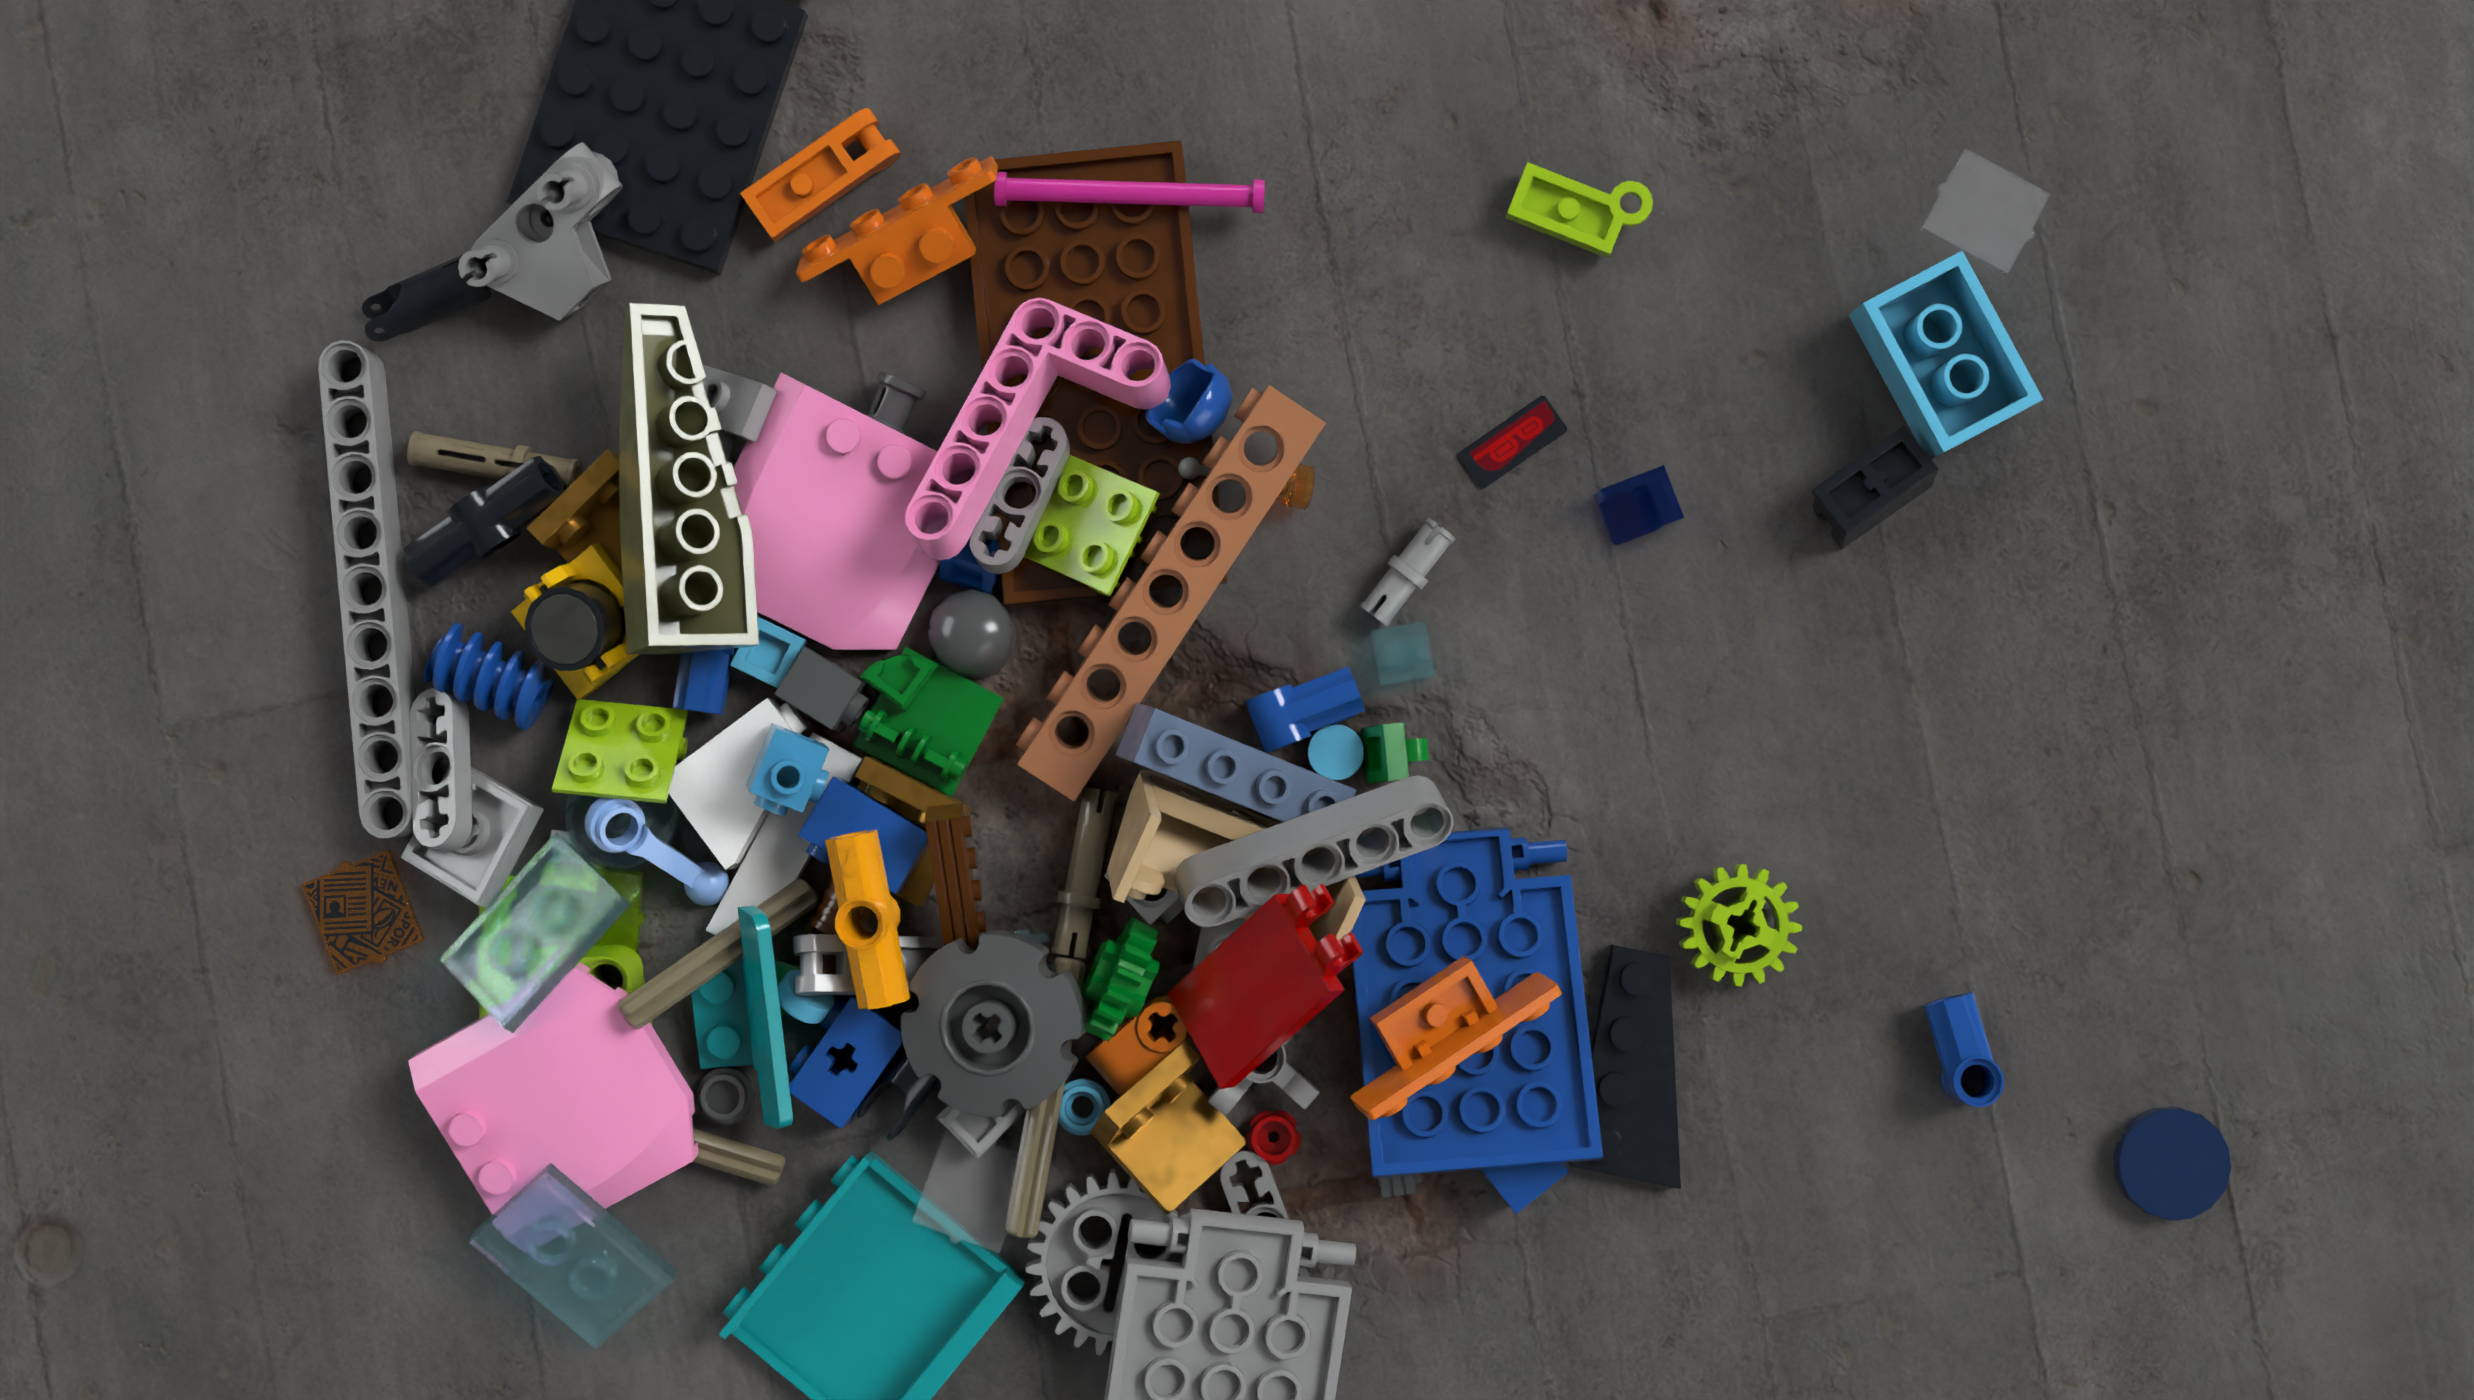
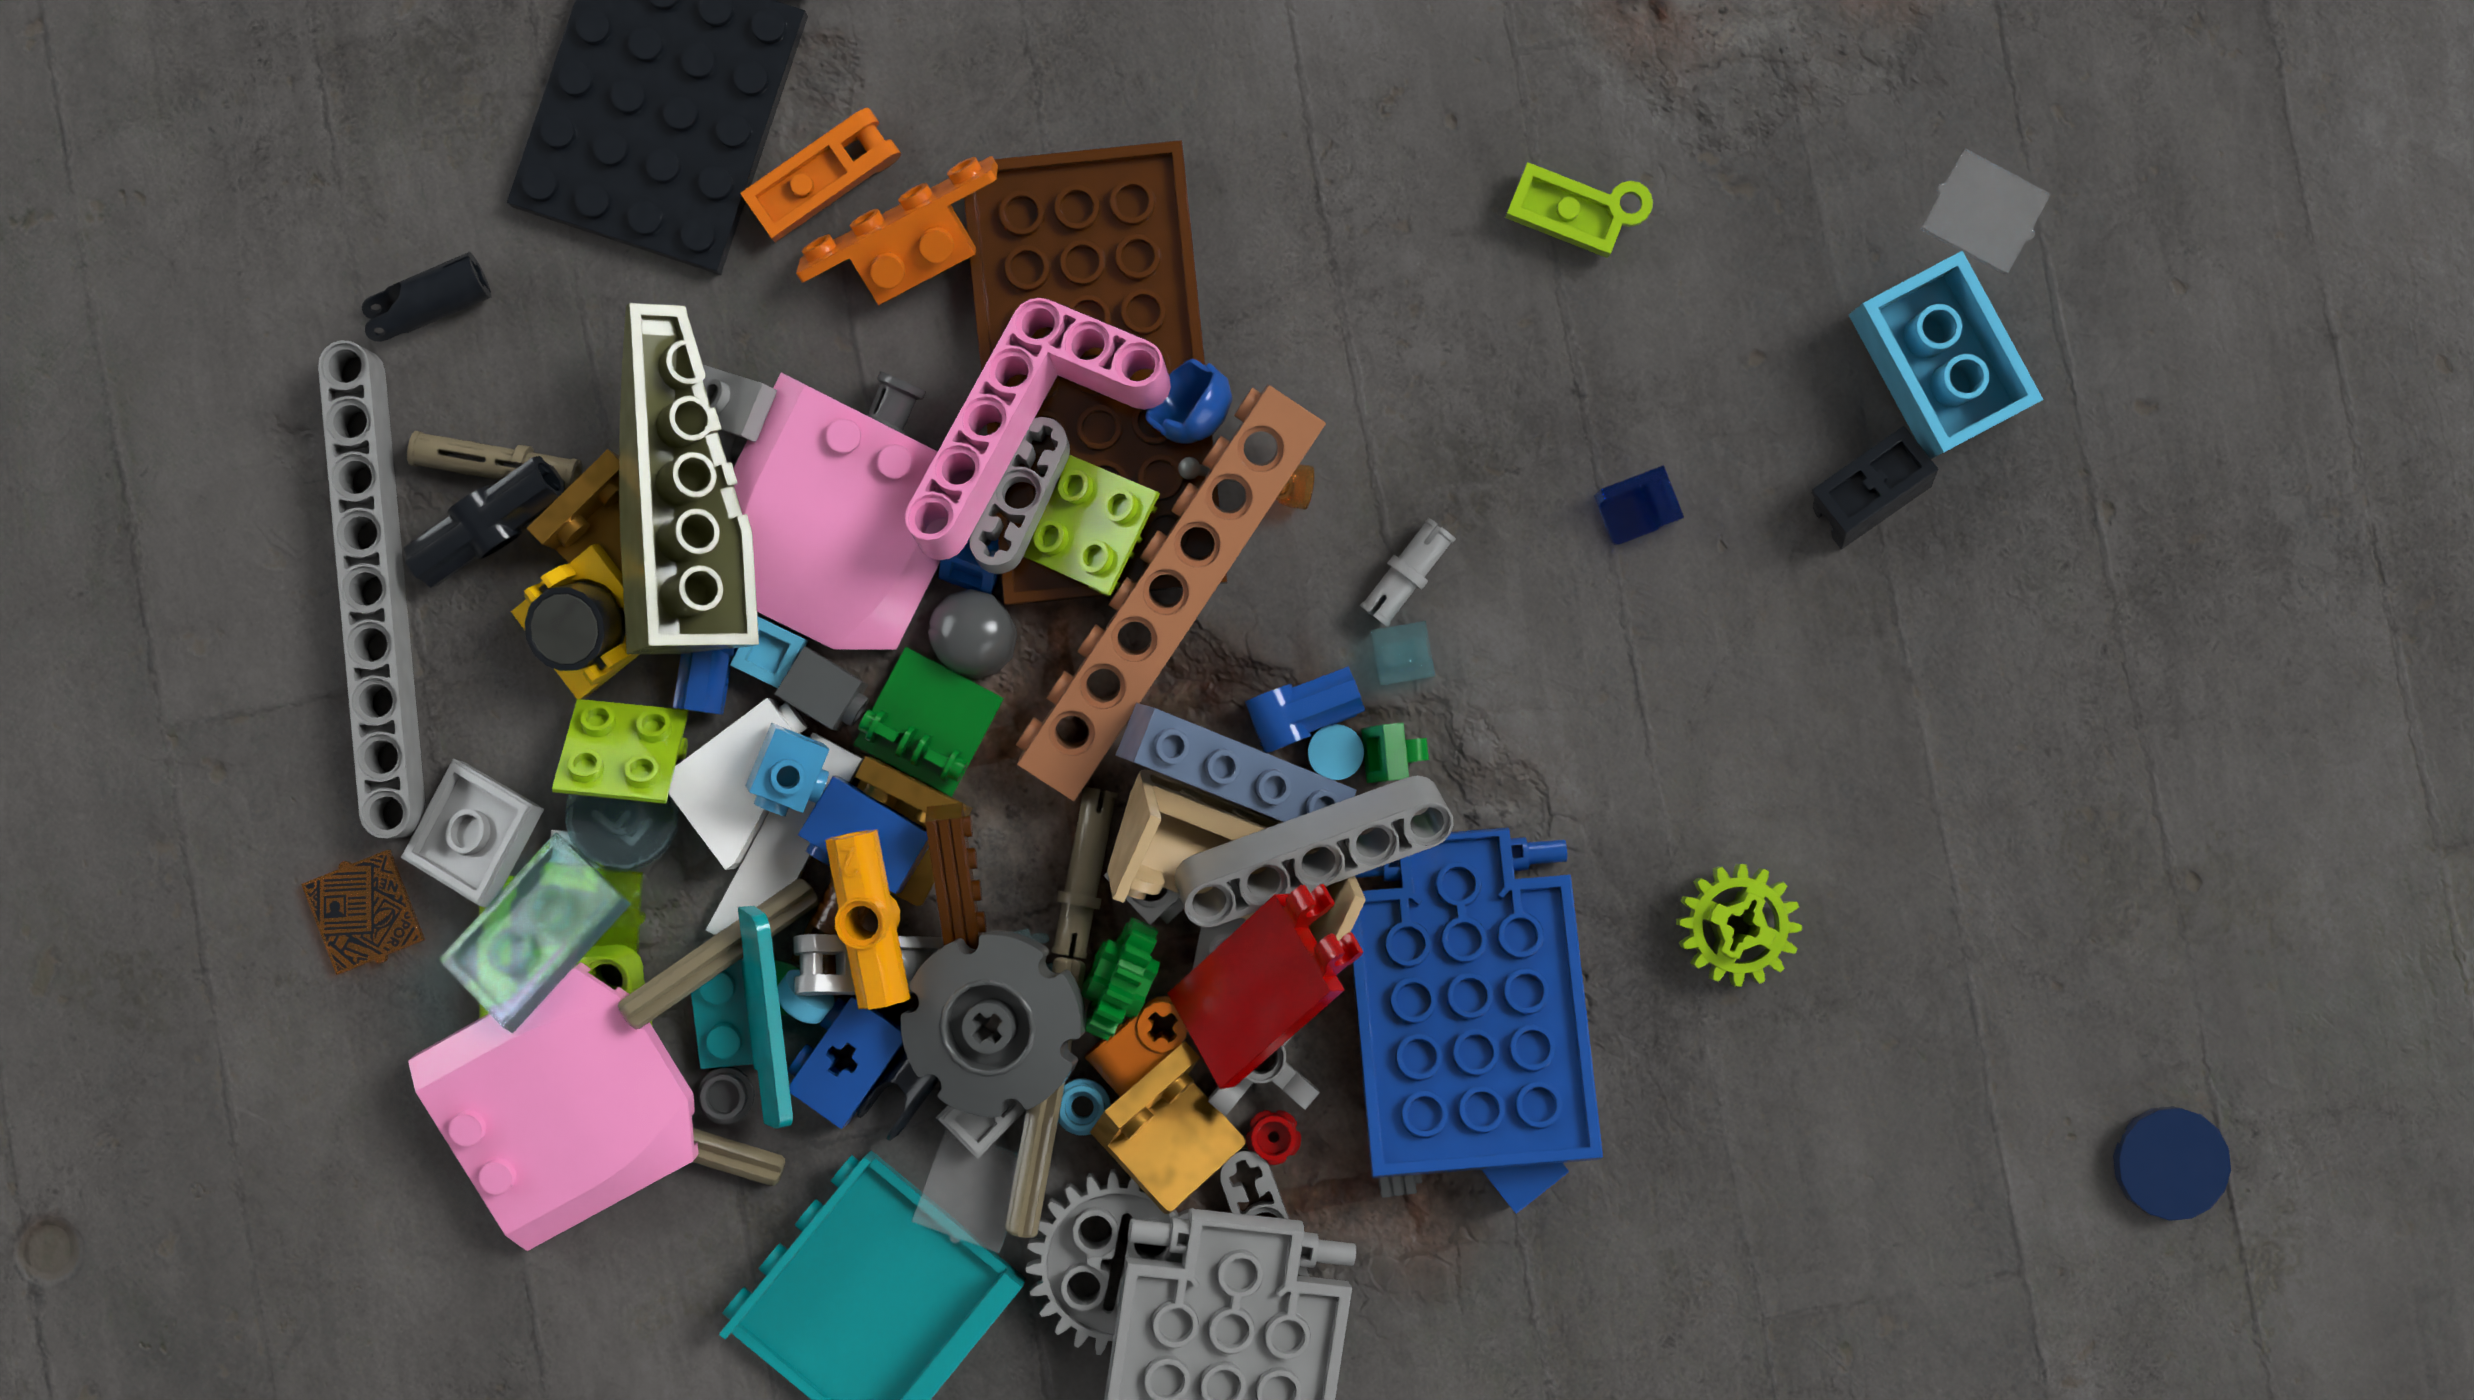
light grey beam [410,688,473,852] -> none
blue piece [423,622,553,730] -> none
light grey piece [458,142,623,321] -> none
clear light blue tile [469,1163,677,1349] -> none
light blue piece [585,797,729,906] -> none
green tile [860,655,940,711] -> none
dark pink bar [994,172,1265,214] -> none
orange bracket [1350,956,1562,1120] -> none
sticker [1458,396,1567,489] -> none
black wing [1568,944,1681,1189] -> none
blue piece [1923,992,2004,1107] -> none

